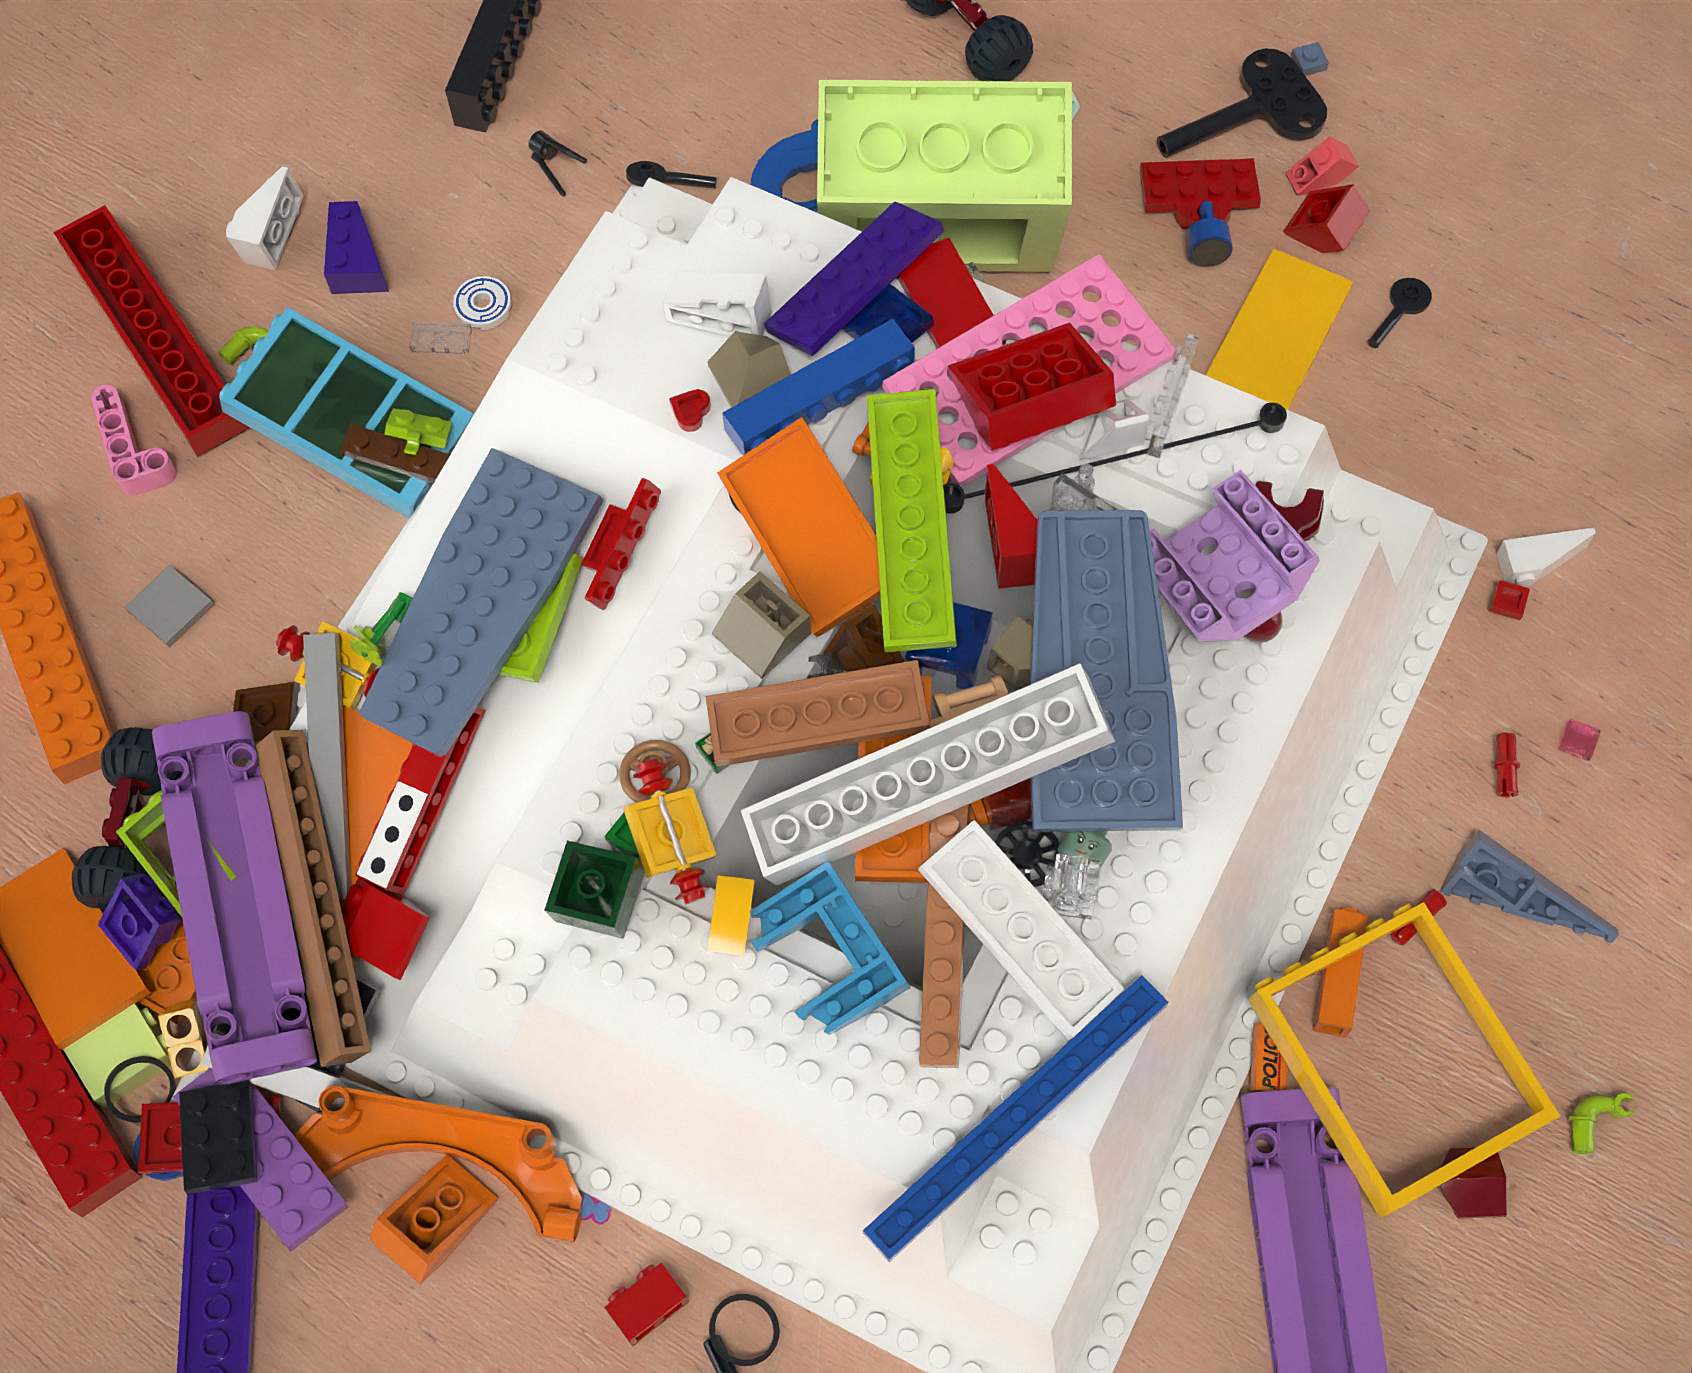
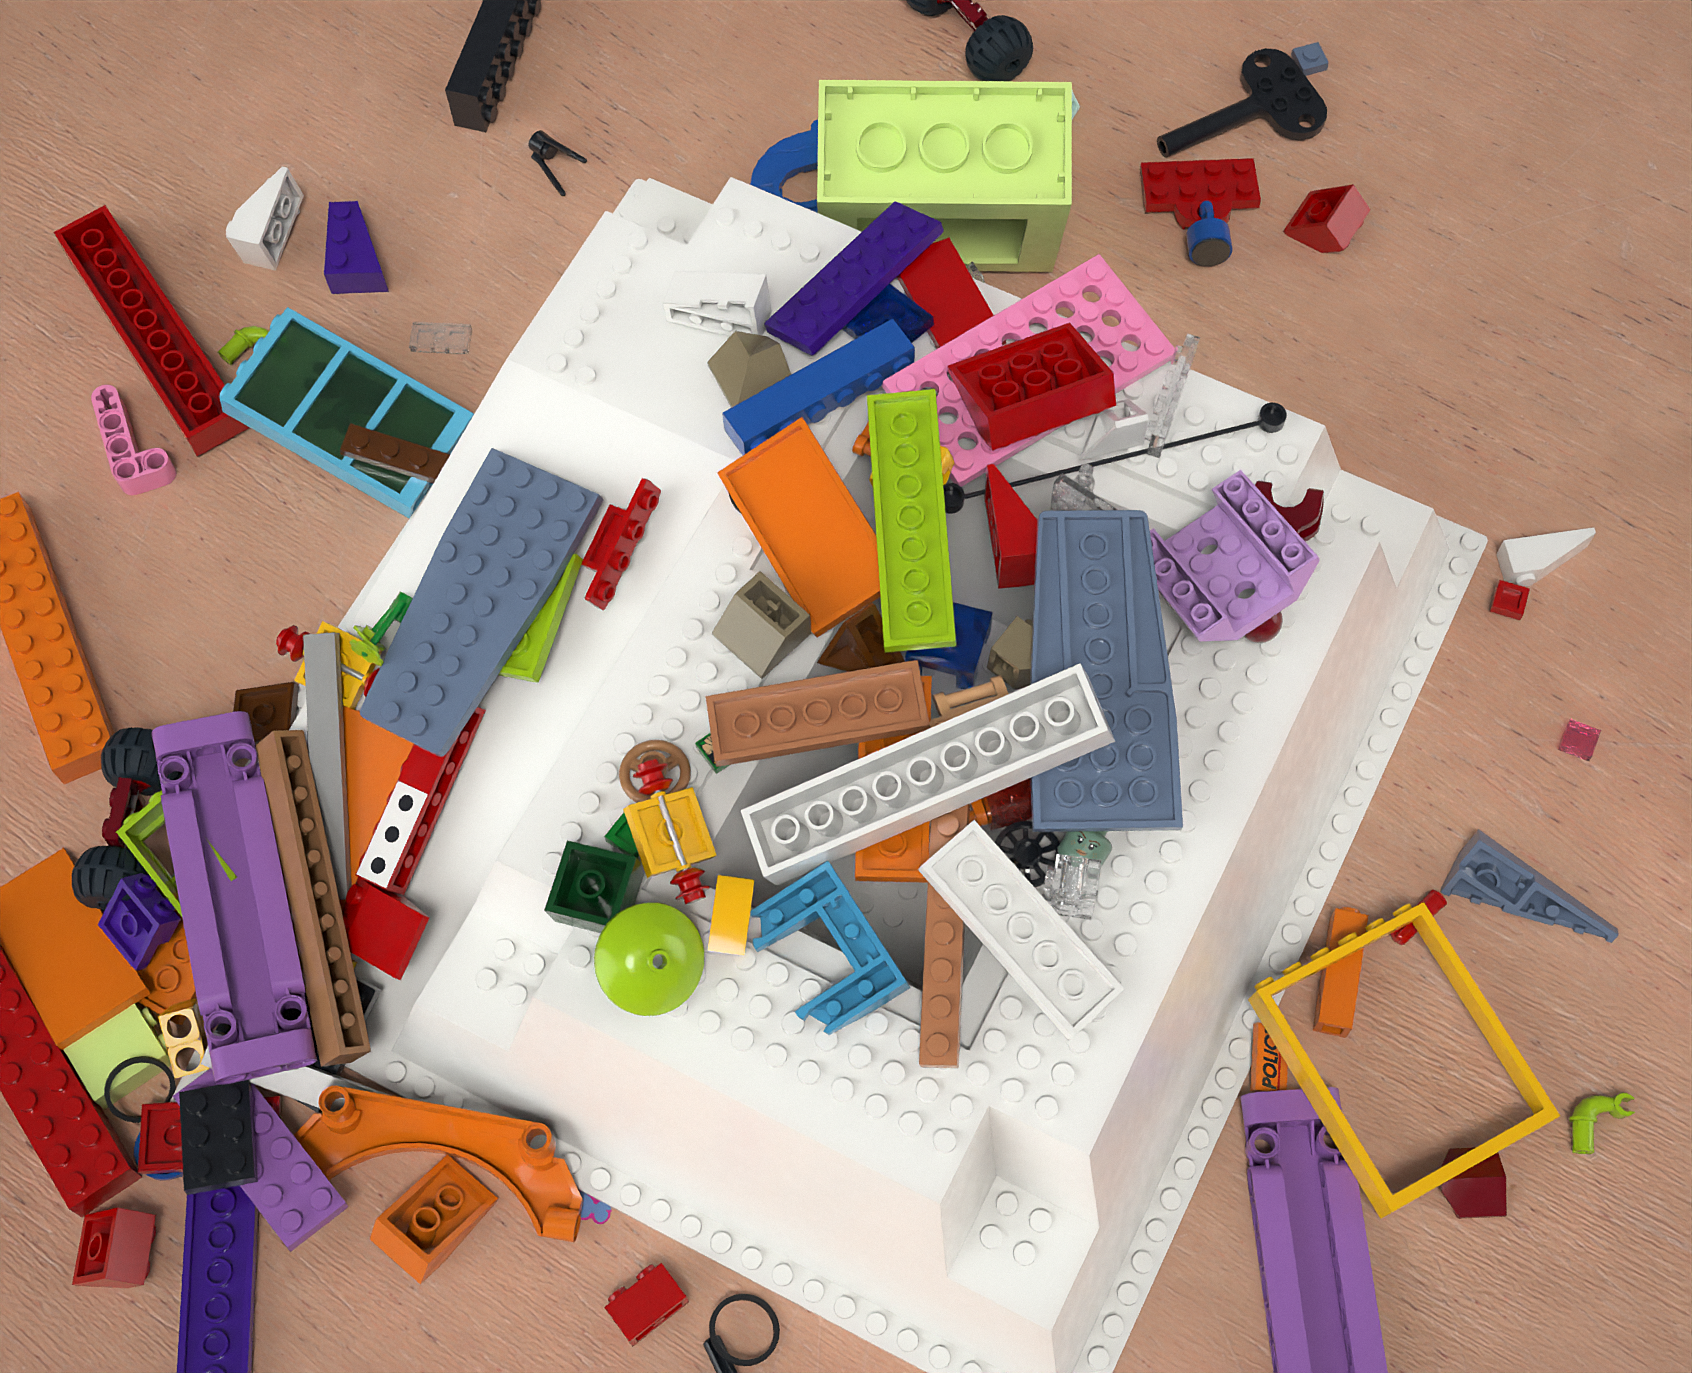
light grey tile [124,565,214,647] -> none
lime plate [385,408,452,455] -> none
white tile [453,276,512,330] -> none
black piece [626,161,717,189] -> none
red tile [669,389,711,432] -> none
clear smoke plate [807,652,844,679] -> none
blue plate [863,975,1169,1263] -> none
yellow tile [1205,248,1354,410] -> none
coral slope [1286,136,1359,196] -> none
black piece [1368,278,1432,348] -> none
red axle [1494,732,1520,797] -> none
none -> red slope [72,1208,156,1288]
none -> lime dish [594,902,704,1016]

